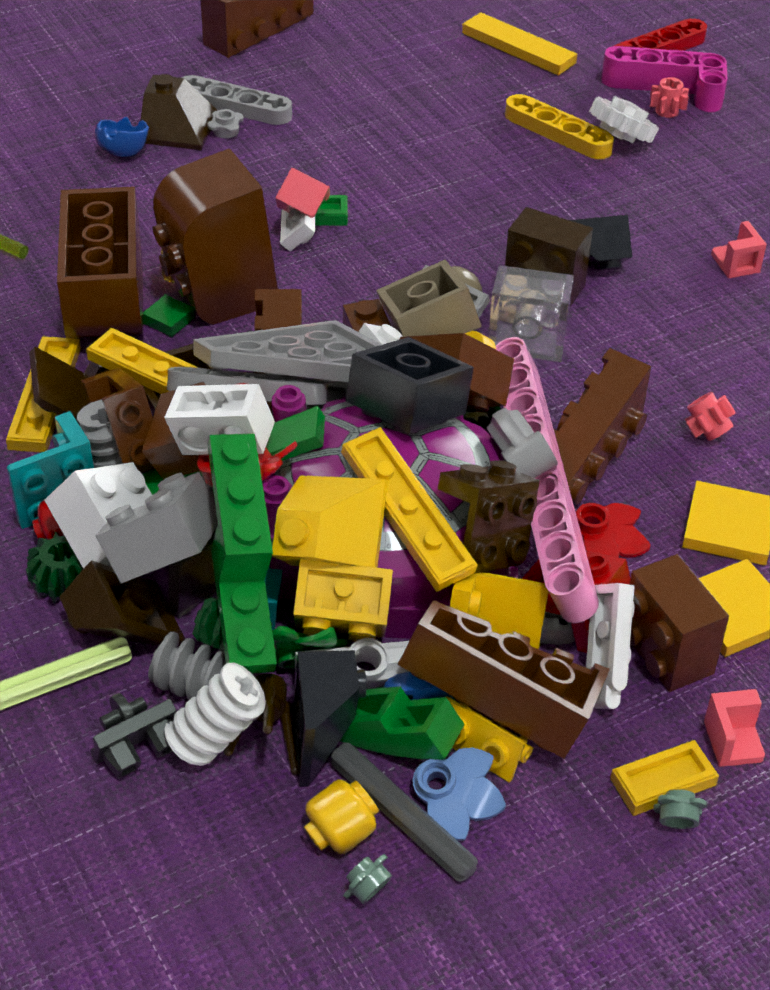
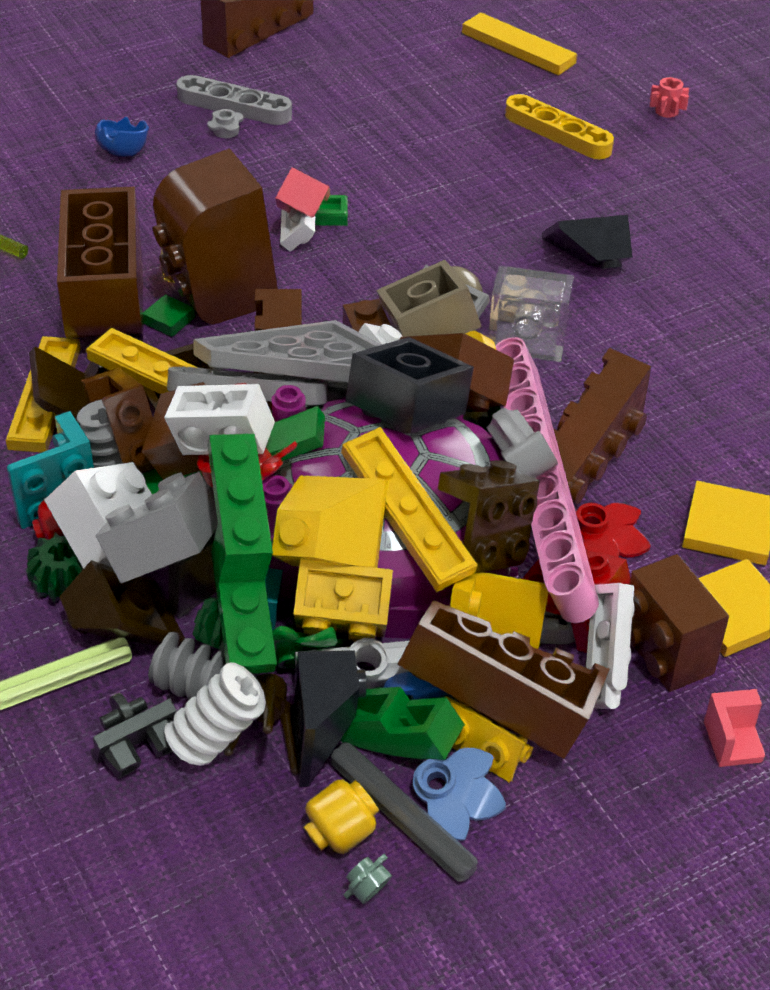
dark brown slope [140,74,217,151] -> none
dark brown brick [503,207,593,310] -> none
white gear [589,96,659,143] -> none
dark pink beam [601,46,728,112] -> none
yellow tile [610,740,719,816] -> none
red beam [614,19,707,51] -> none
sand green plate [654,789,707,829] -> none
coral gear [685,392,736,441] -> none
coral panel [711,221,767,279] -> none

